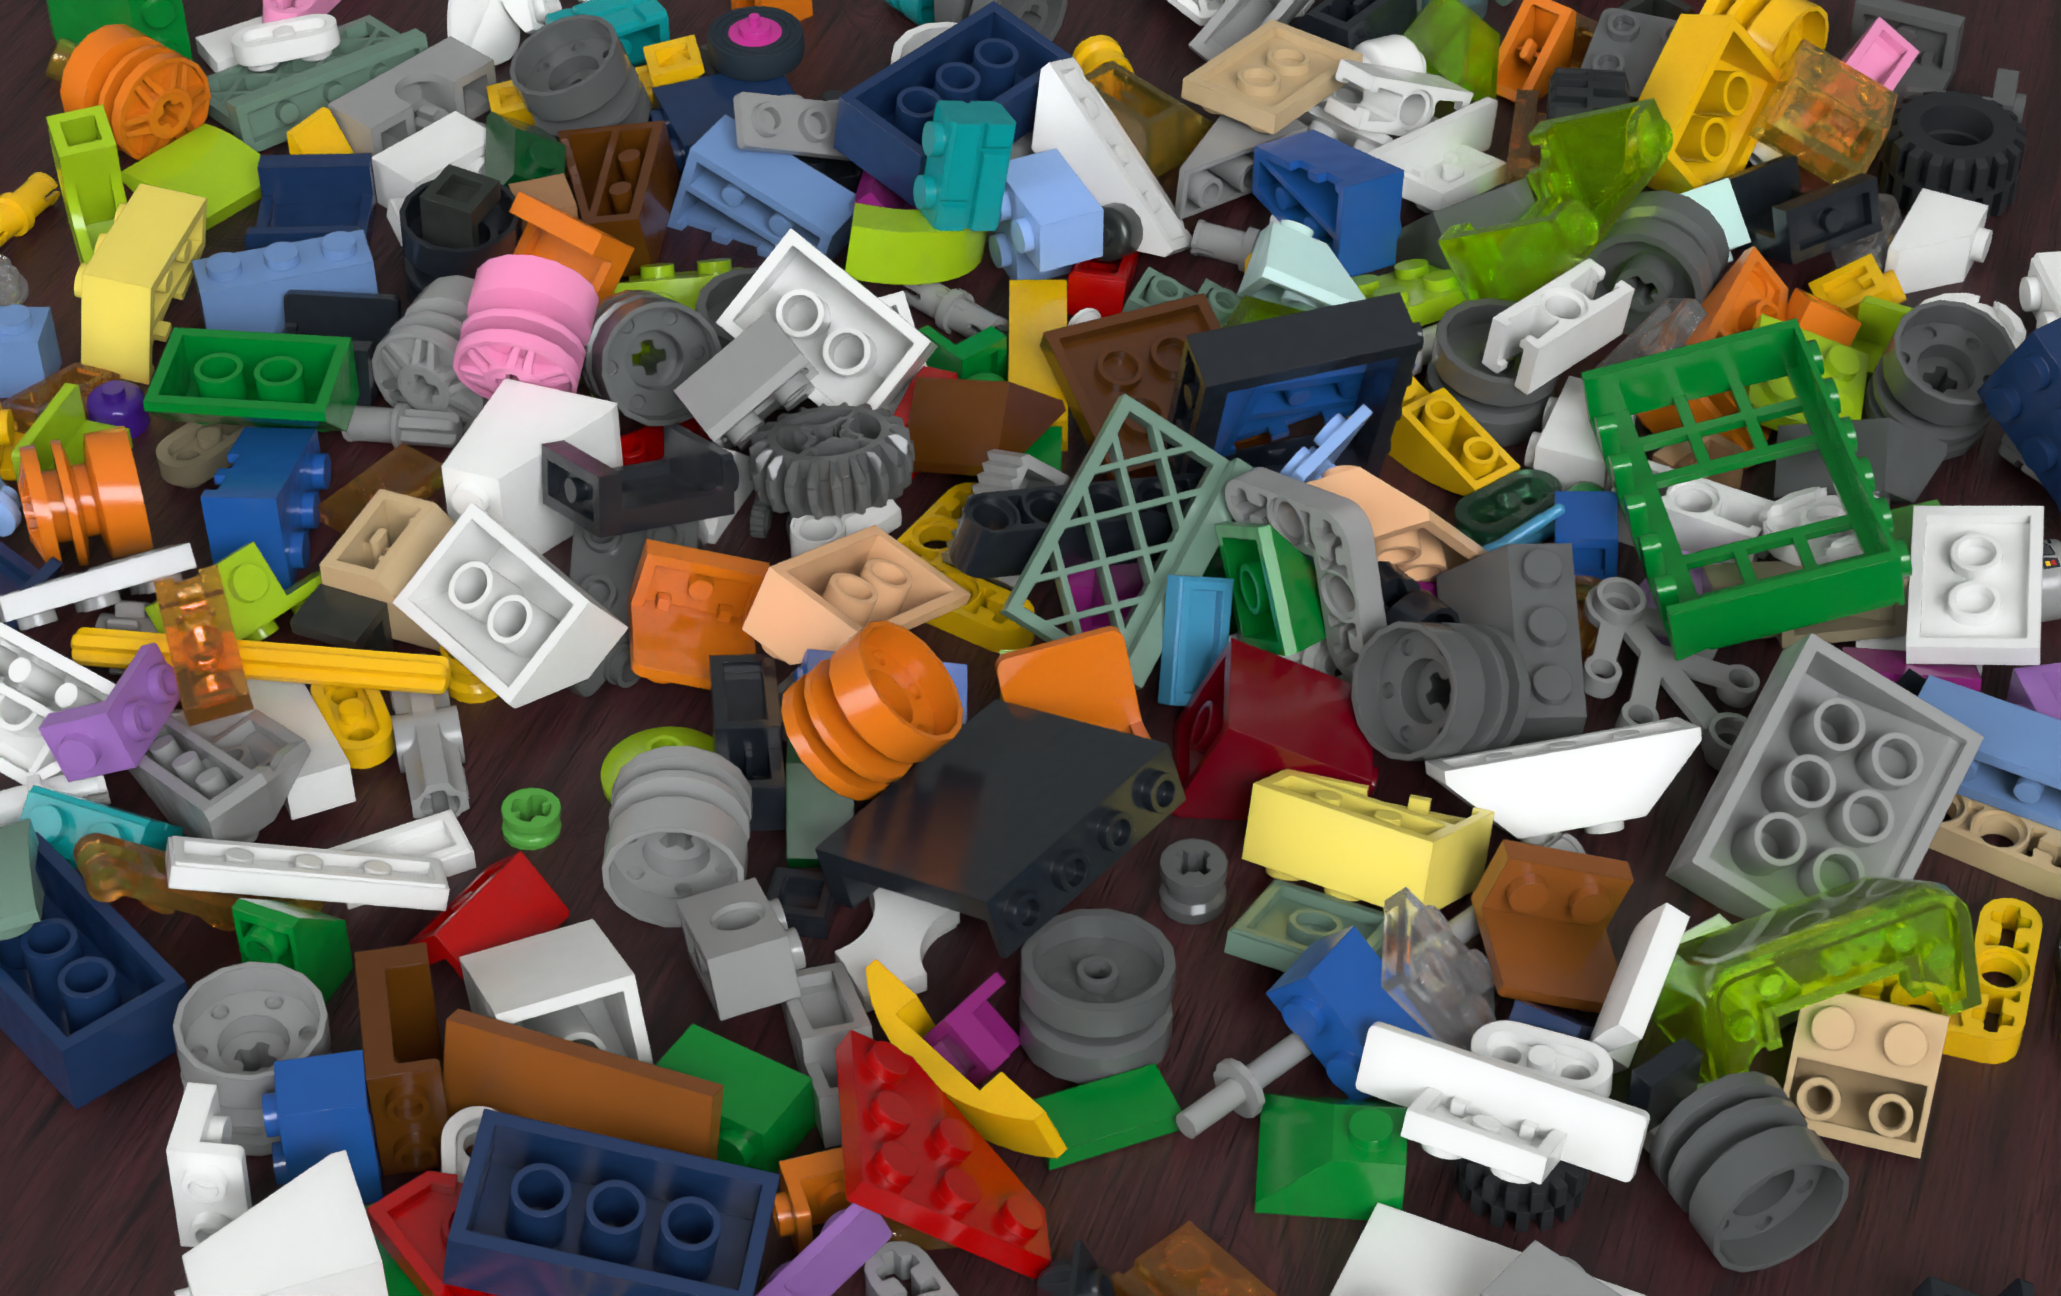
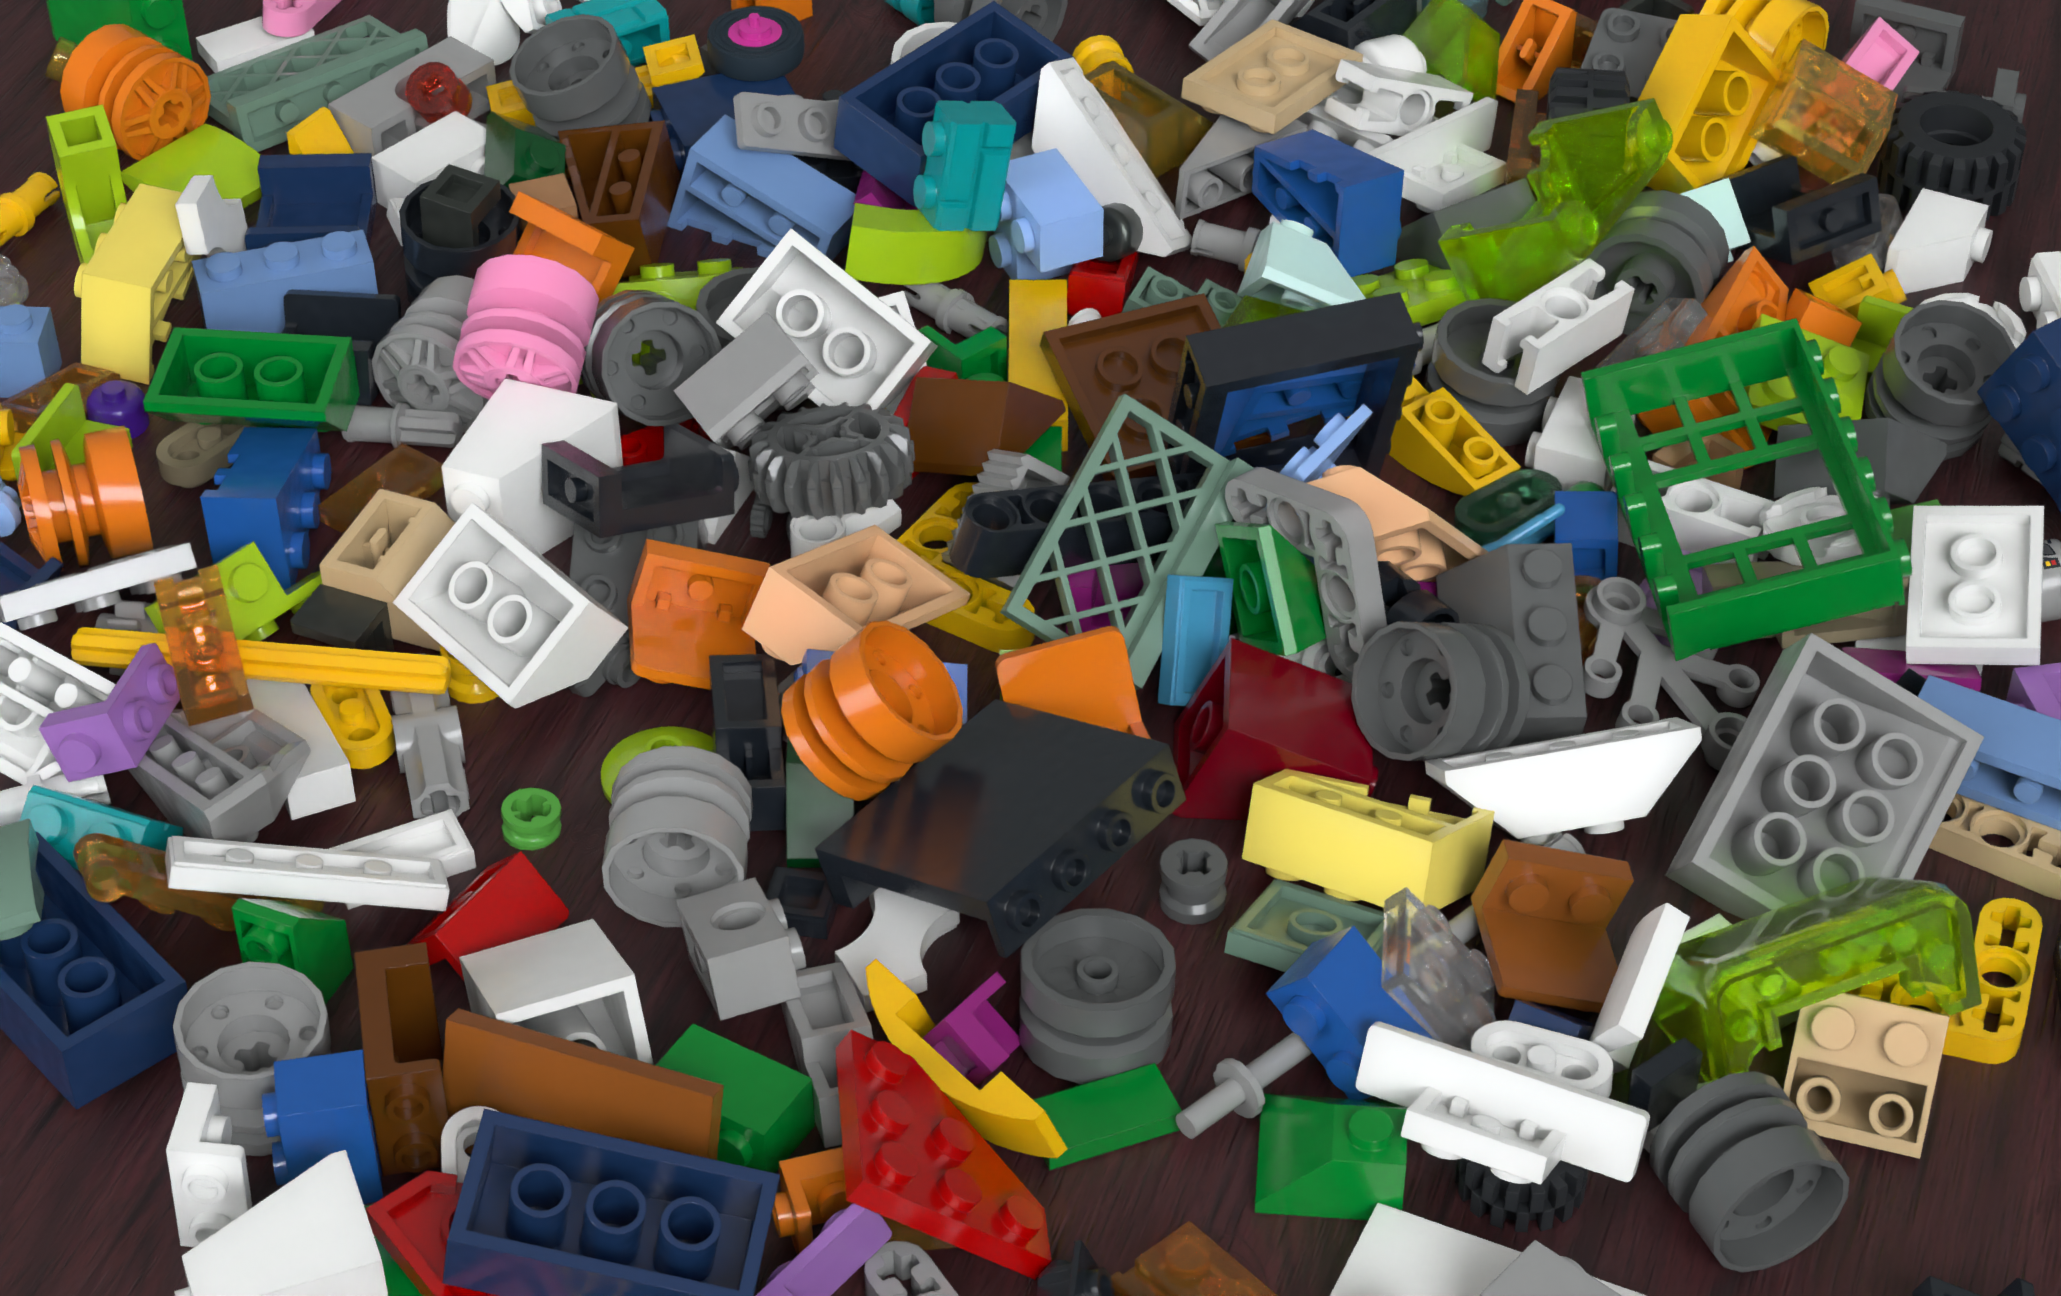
white plate [230,14,341,71] -> none
none -> white tile [175,175,247,258]
none -> clear red wheel [405,62,473,125]

